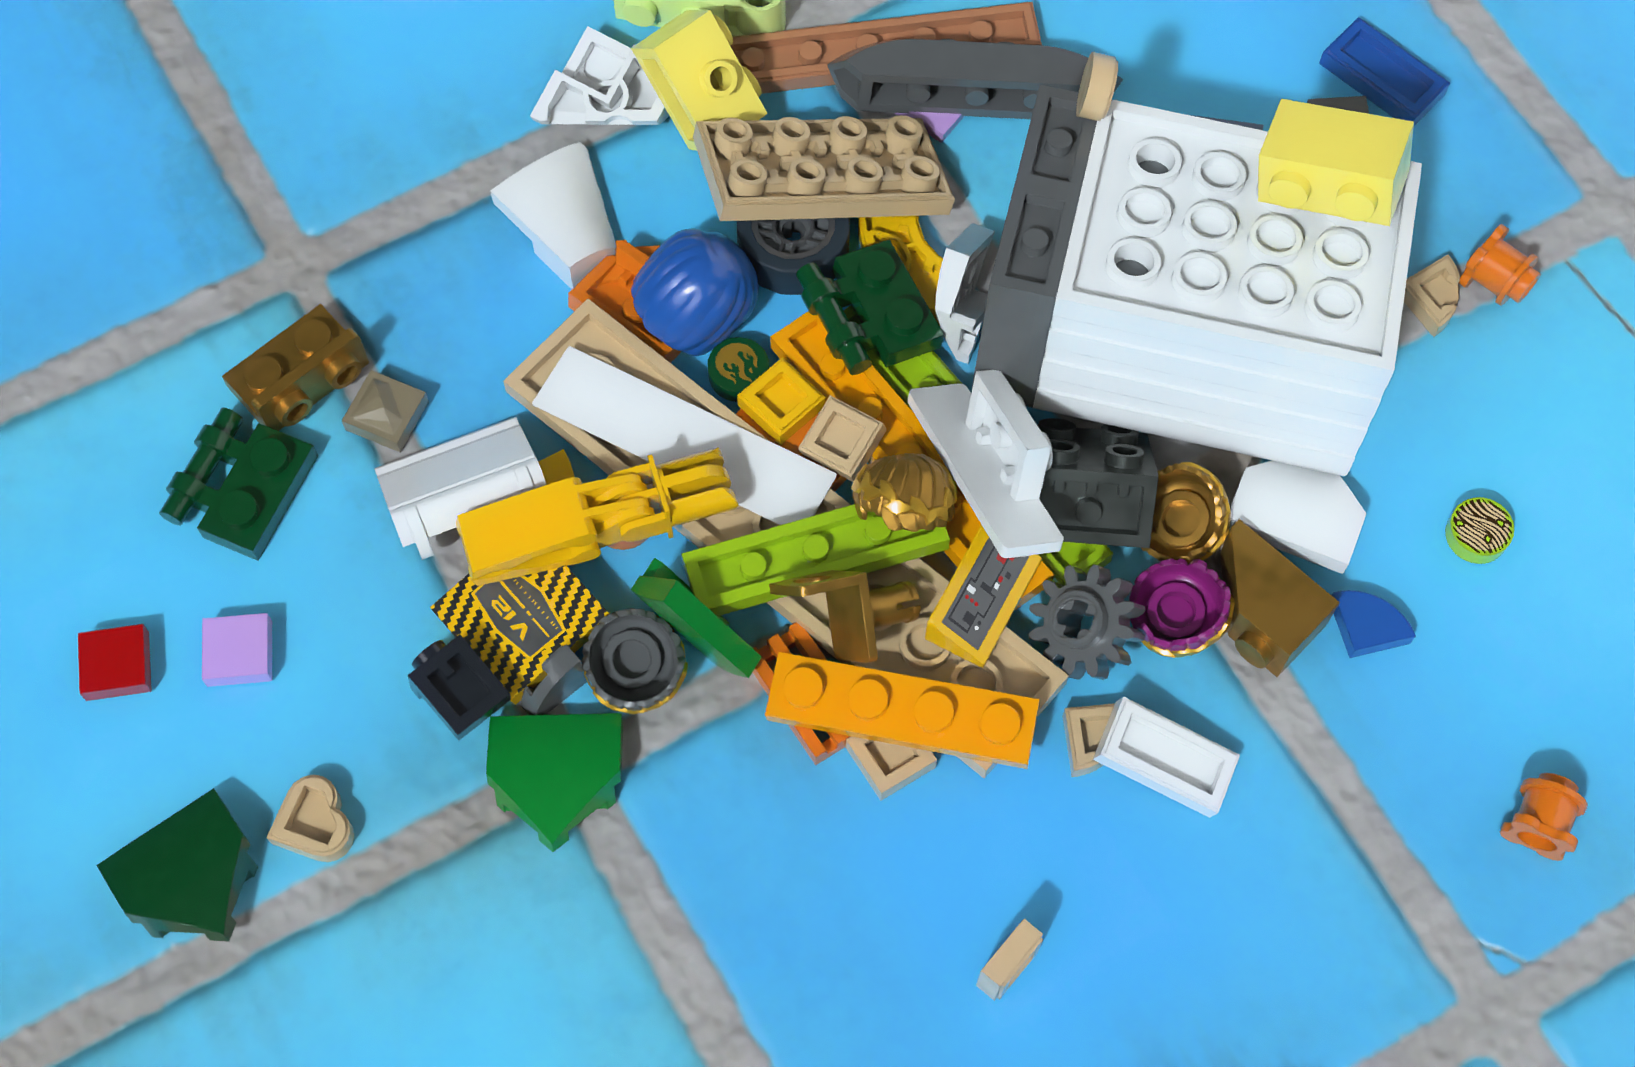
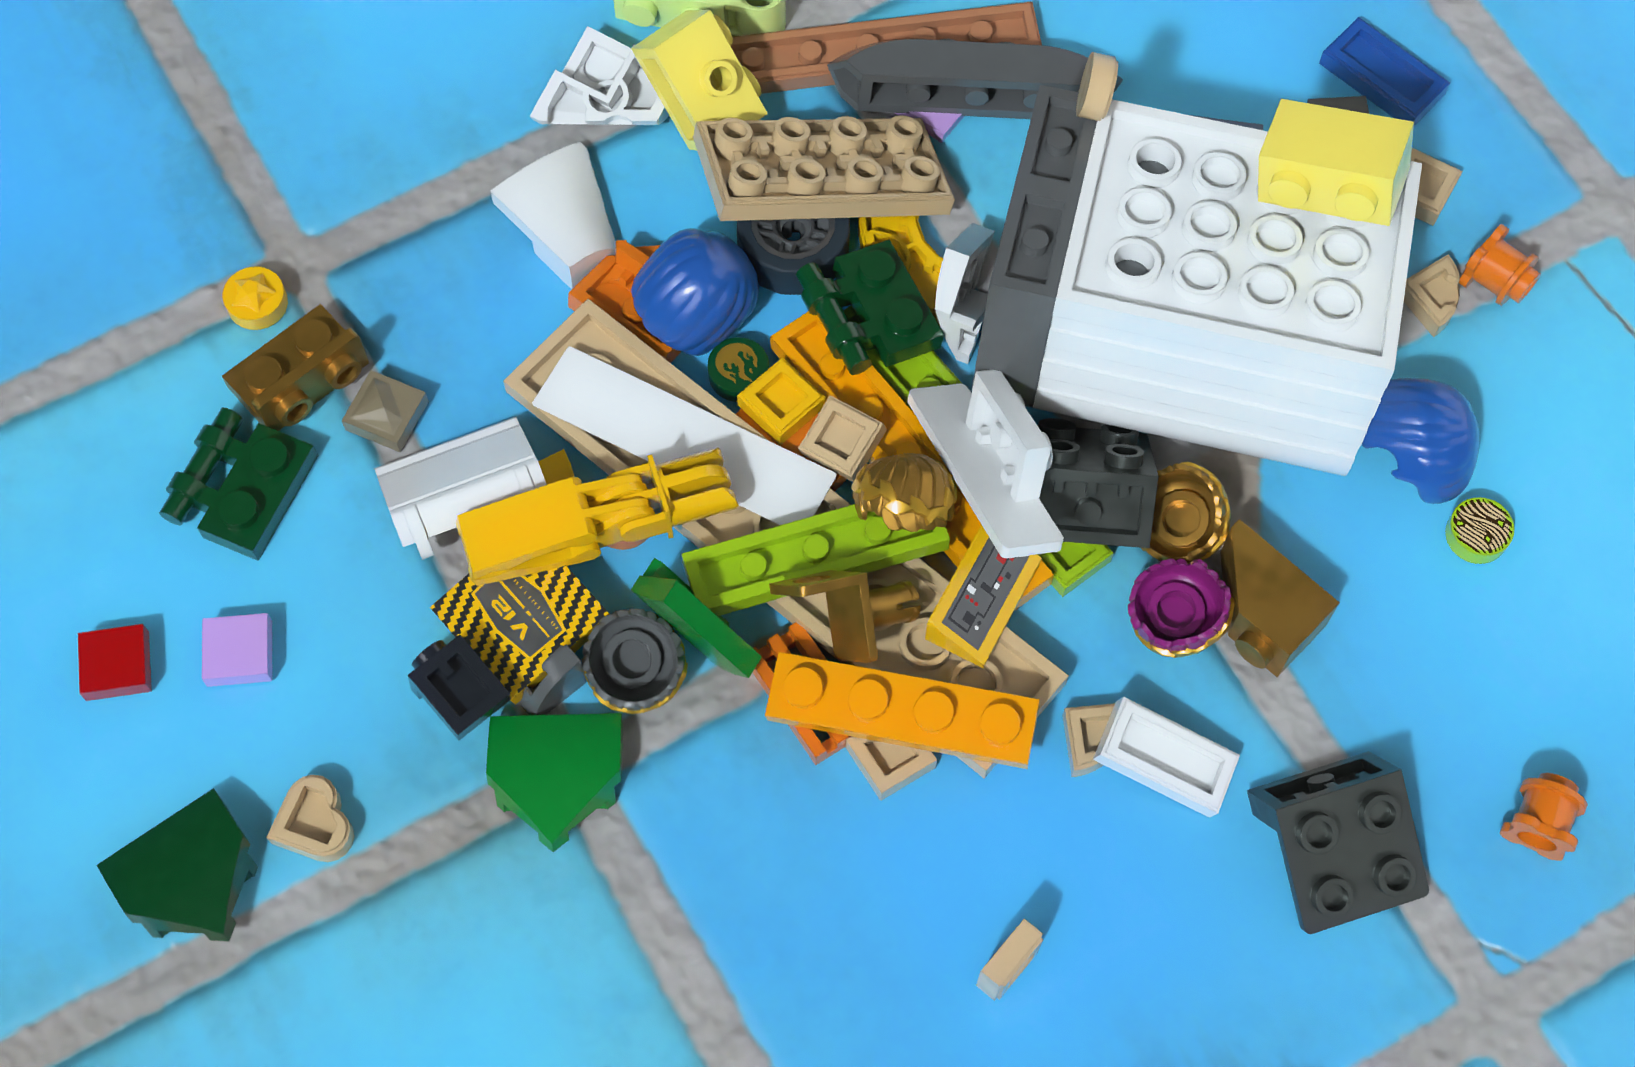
dark grey gear [1028,565,1146,680] -> none
white slope [1229,461,1366,574] -> none
blue tile [1331,590,1416,658] -> none
none -> yellow tile [222,266,288,330]
none -> pearl dark grey bracket [1247,751,1429,934]
none -> blue piece [1362,378,1480,504]
none -> tan tile [1410,148,1463,226]

